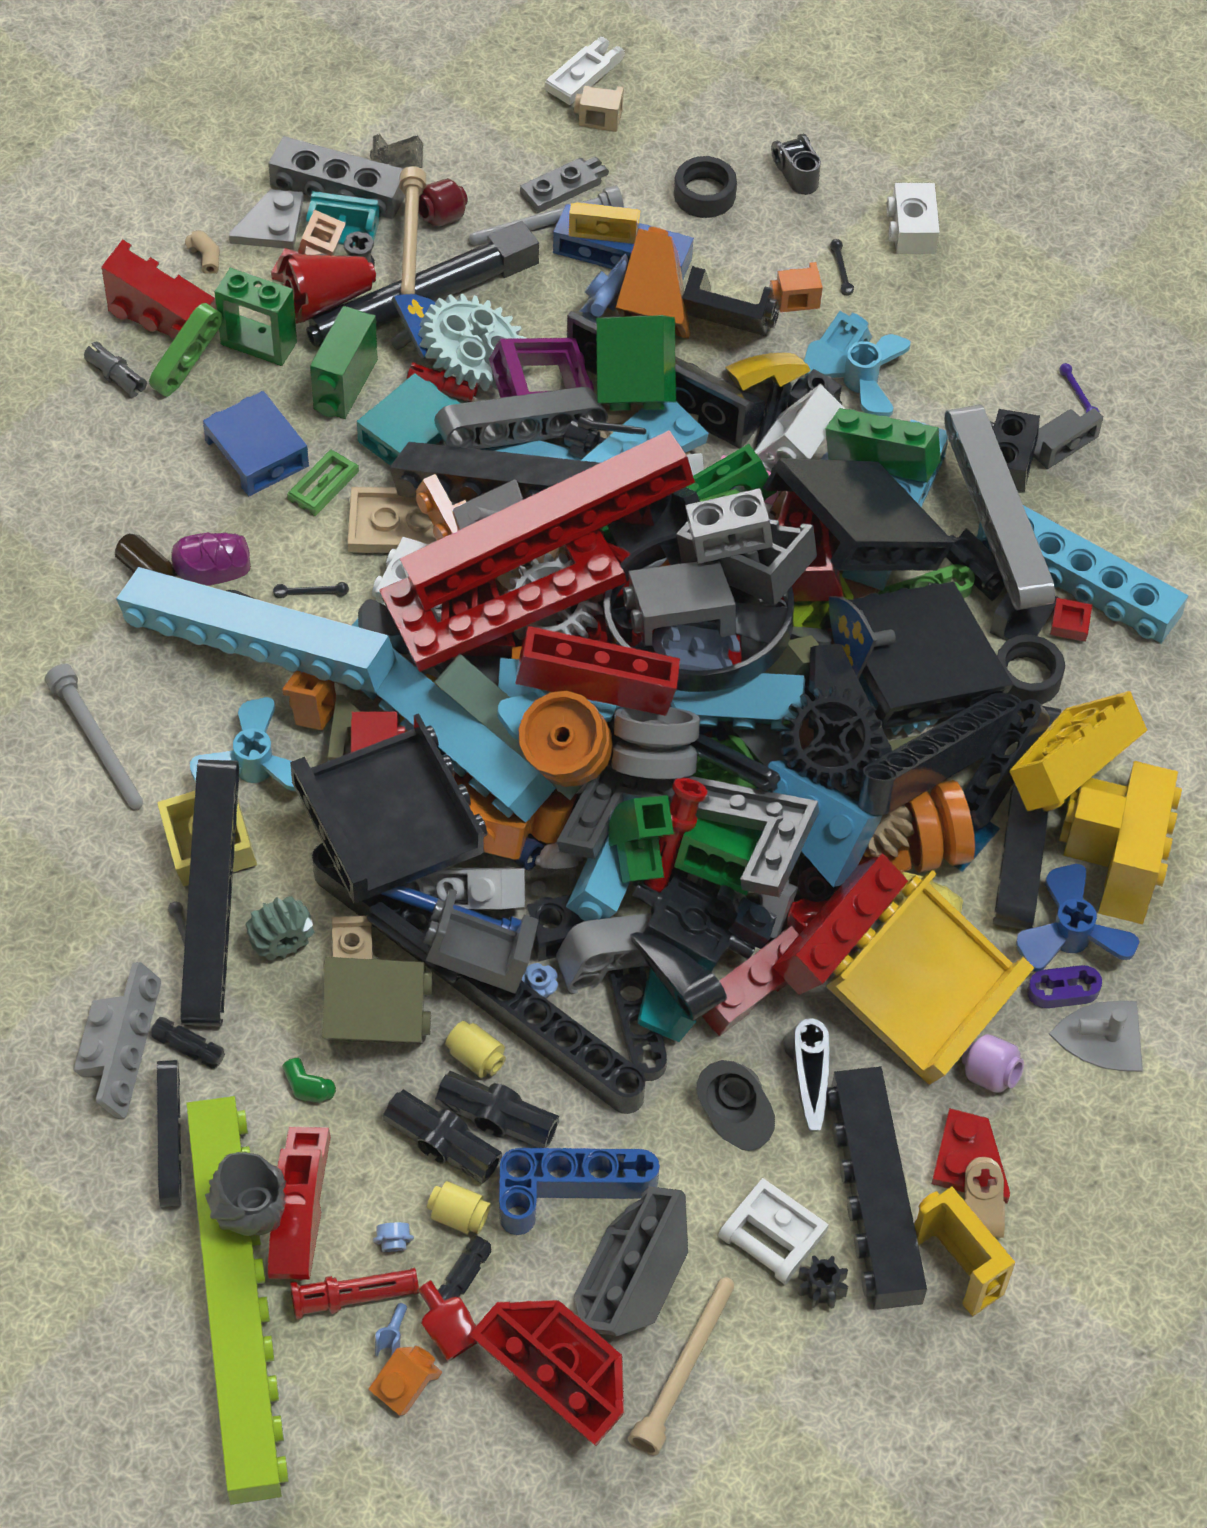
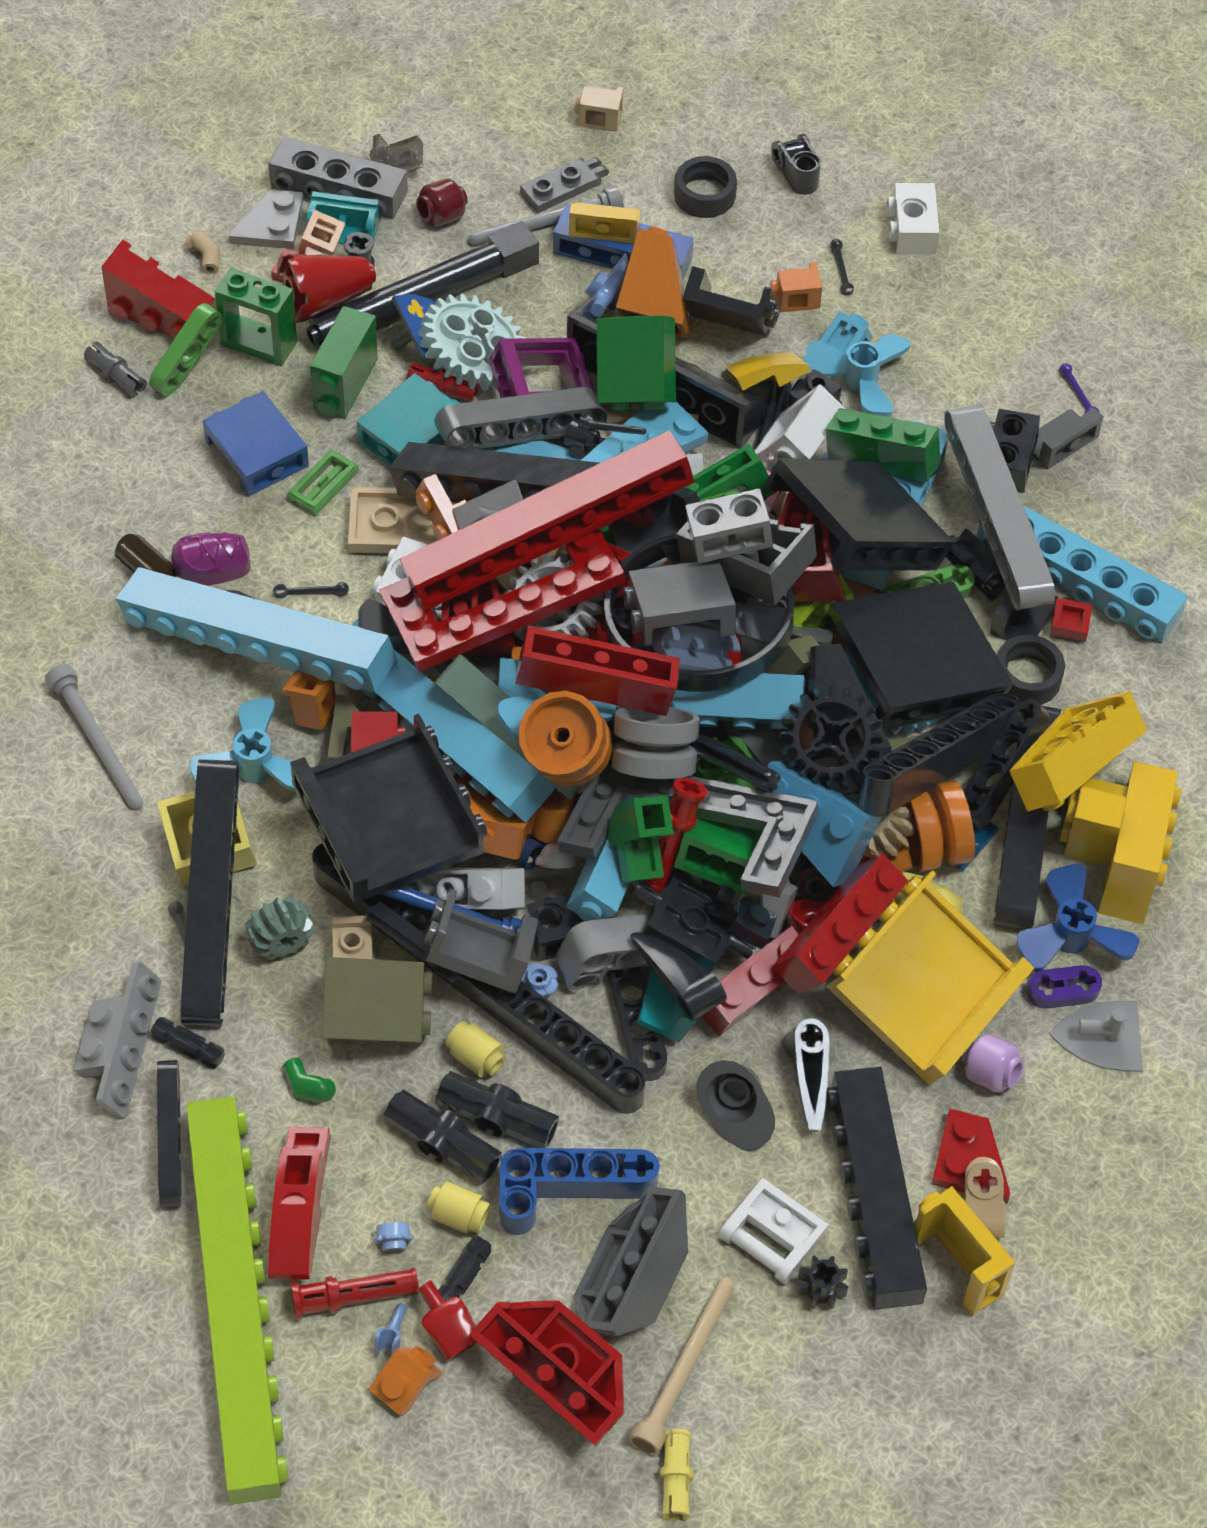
dark grey hair [205,1152,286,1236] -> none
tan piece [399,166,426,295] -> none
white hinge [545,37,625,105] -> none
shield [829,596,896,680] -> none
none -> light yellow pin [660,1429,694,1520]

